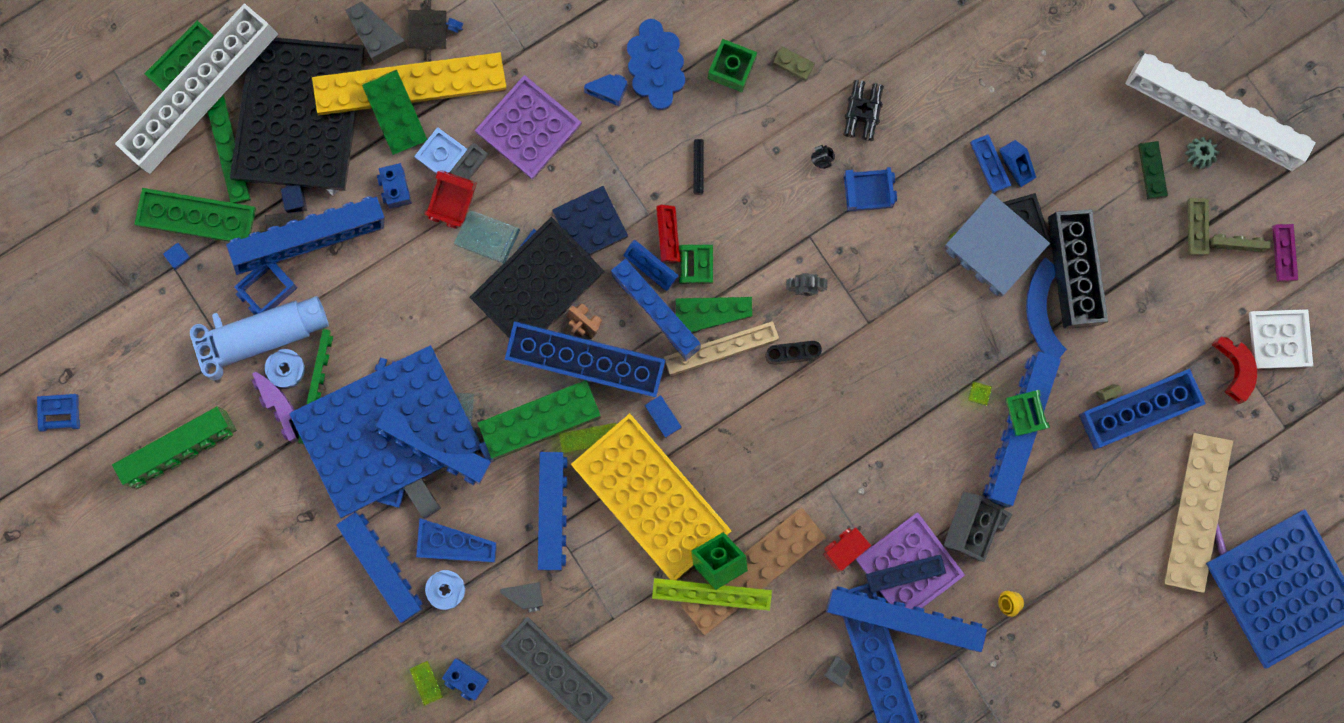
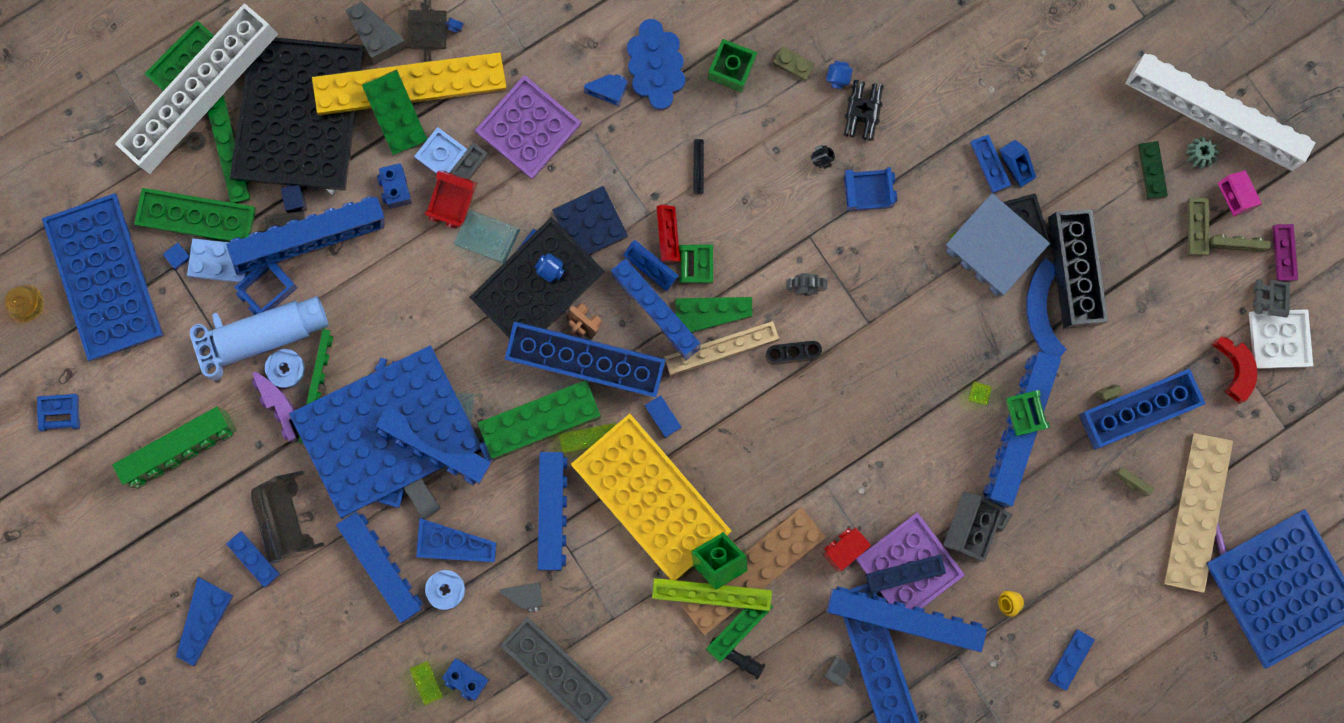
none -> clear yellow cone [5,284,44,322]
none -> blue plate [42,193,164,362]
none -> blue wing [176,577,234,666]
none -> clear smoke plate [186,132,206,151]
none -> light blue plate [187,238,247,283]
none -> blue plate [226,531,281,588]
none -> clear smoke windscreen [251,471,324,564]
none -> blue head [535,253,564,282]
none -> green plate [706,604,774,664]
none -> black pin [709,637,766,680]
none -> blue head [826,61,853,89]
none -> blue plate [1048,629,1095,691]
none -> olive plate [1113,467,1155,496]
none -> dark pink brick [1218,170,1262,216]
none -> dark grey plate [1253,279,1290,318]

